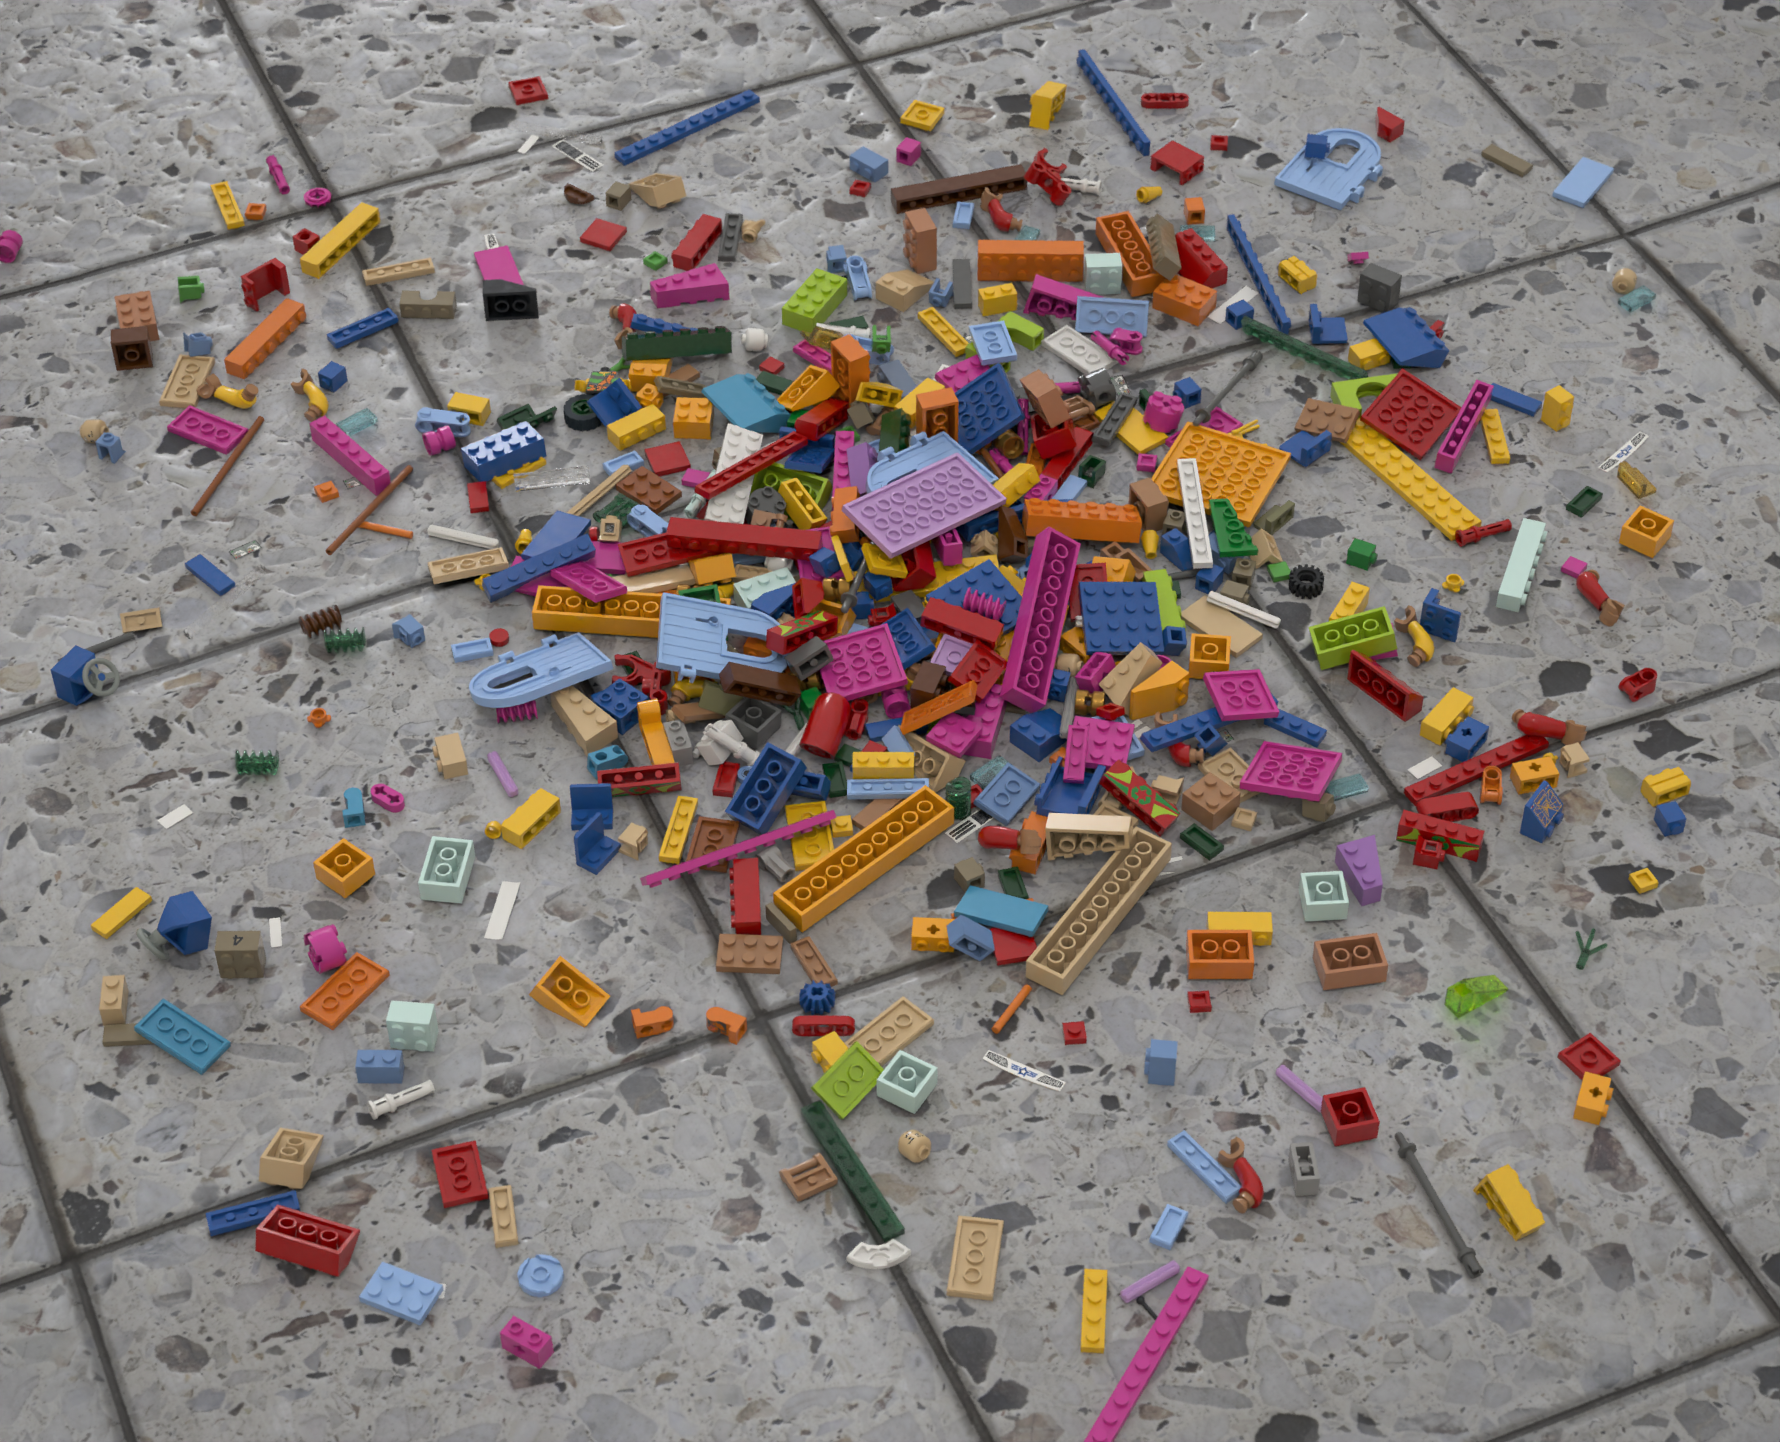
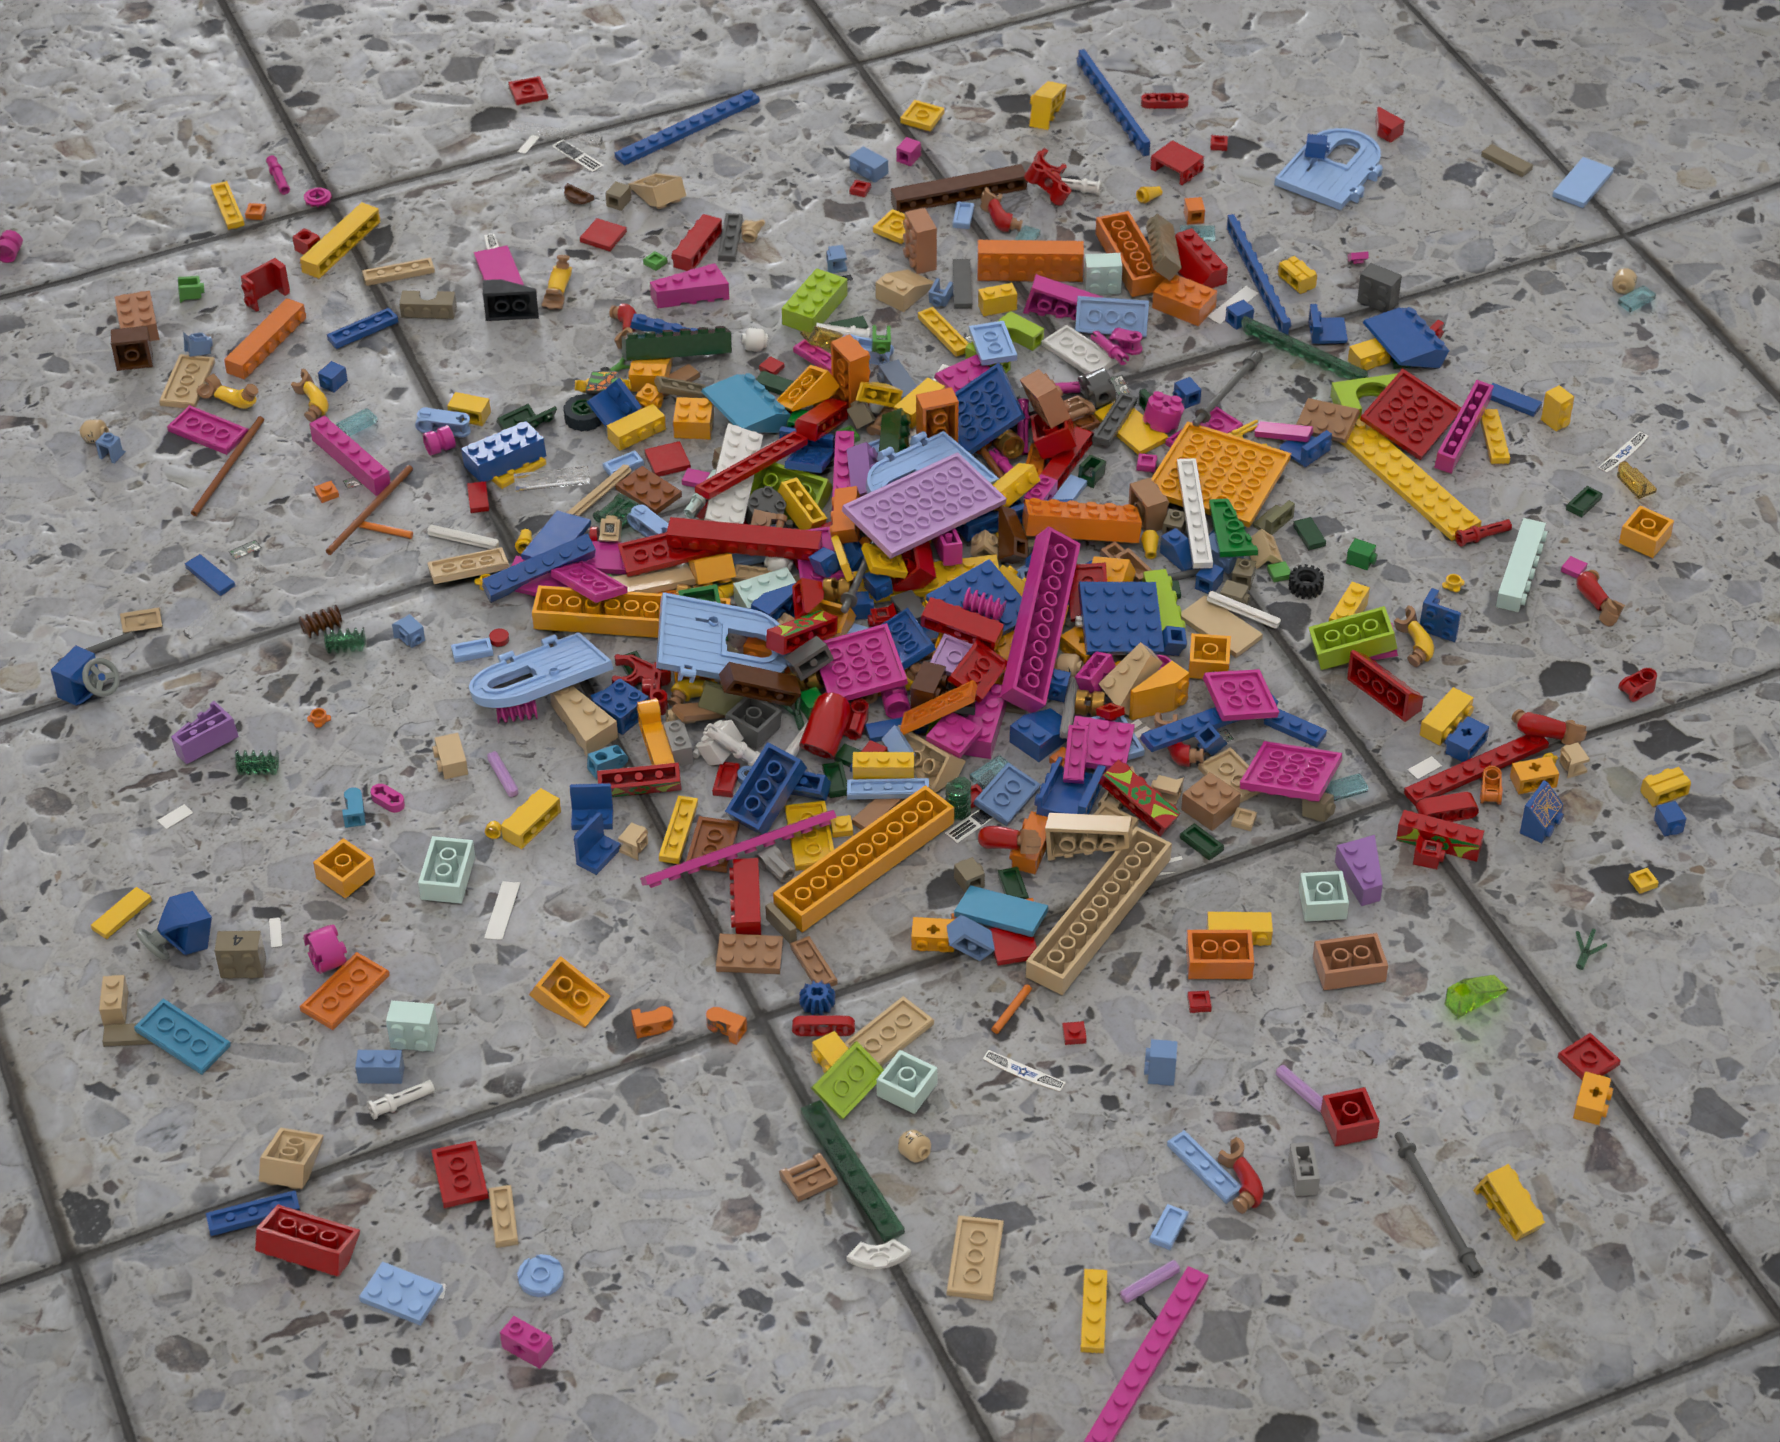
light blue piece [843,255,872,301] -> none
none -> medium lavender wedge [171,701,239,764]
none -> piece [542,255,572,310]
none -> yellow plate [873,209,905,244]
none -> tile [1254,421,1313,442]
none -> dark green tile [1293,517,1326,550]

